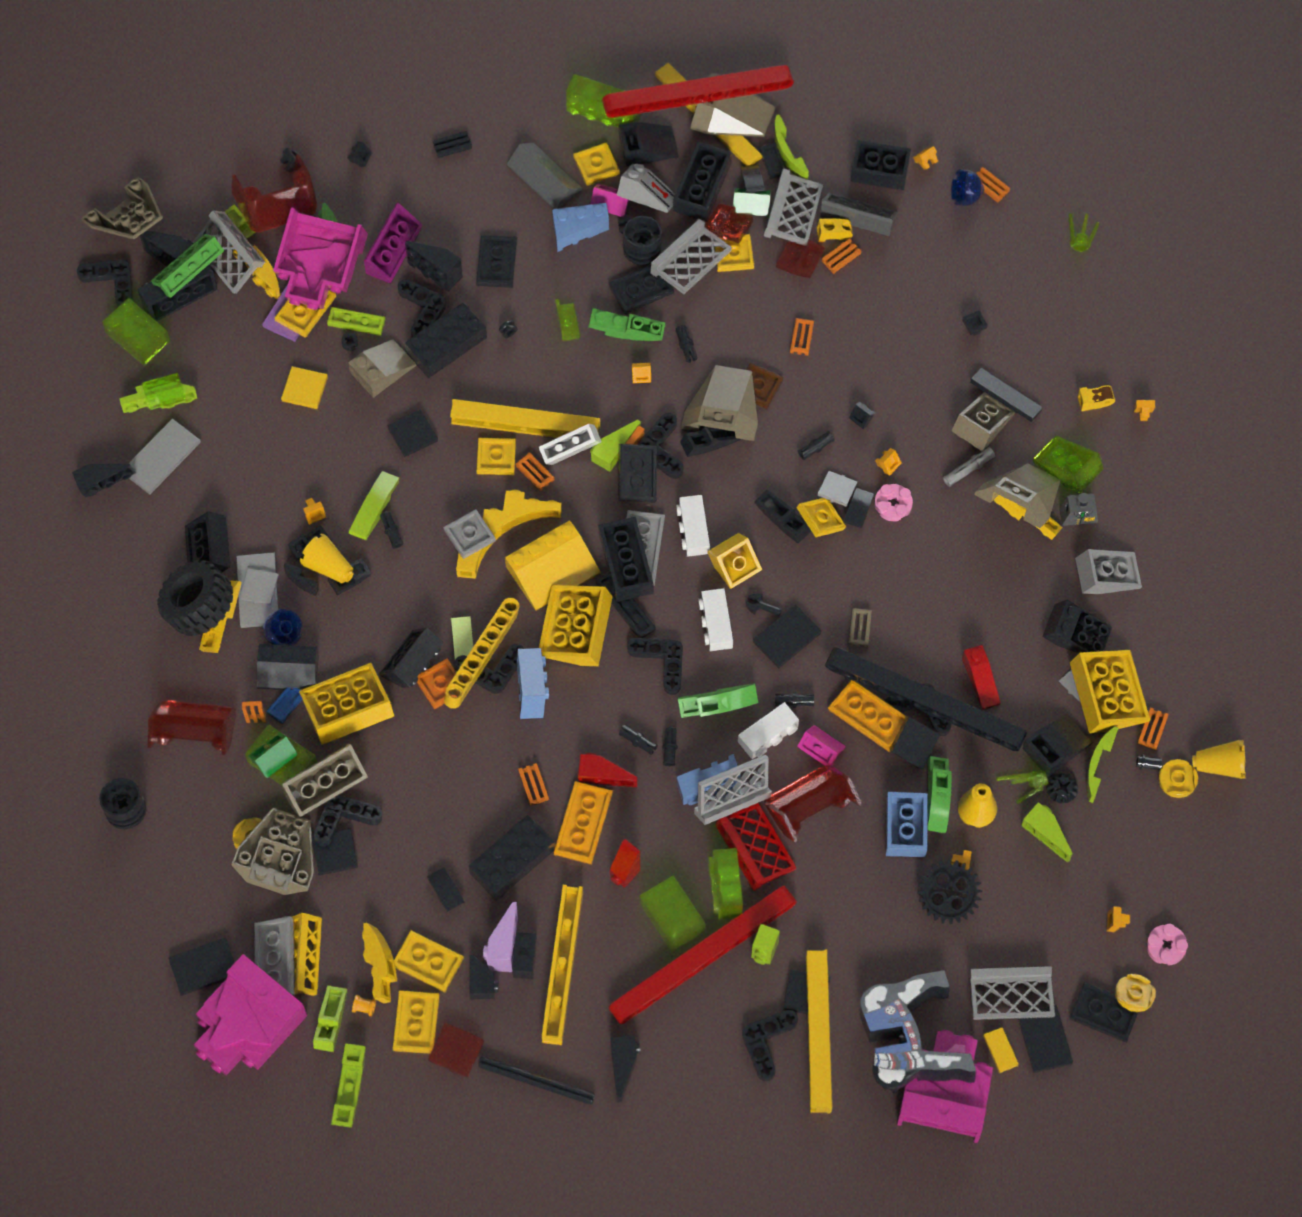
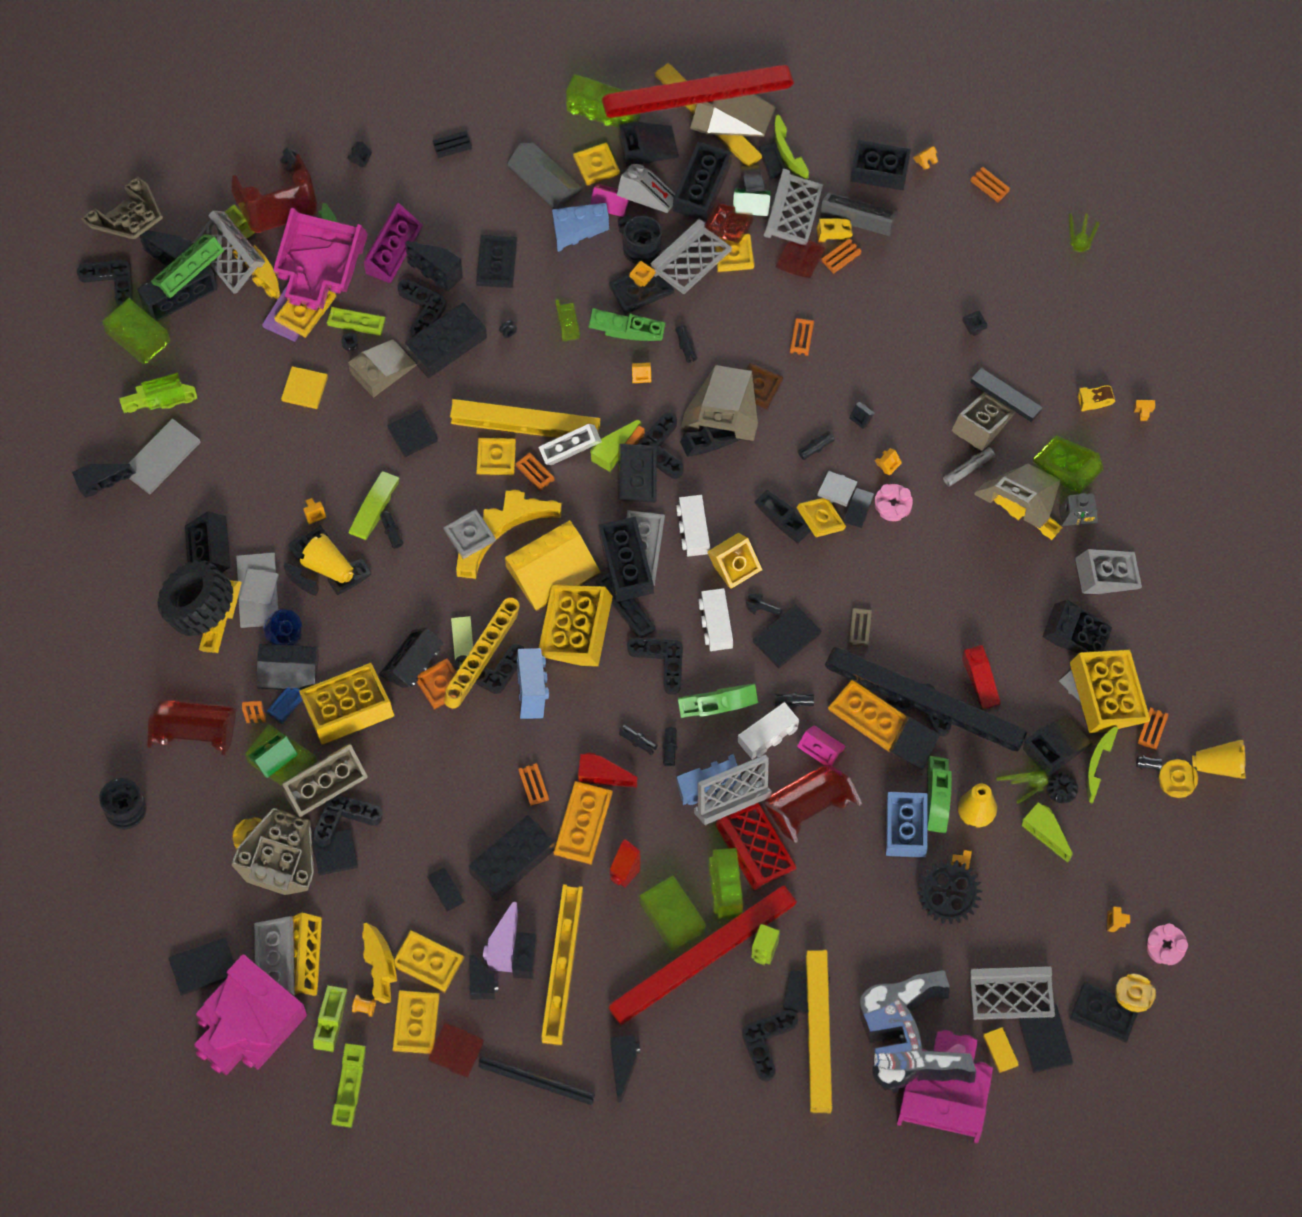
clear blue cylinder [951,169,984,206] -> none
none -> light orange tile [630,261,655,287]

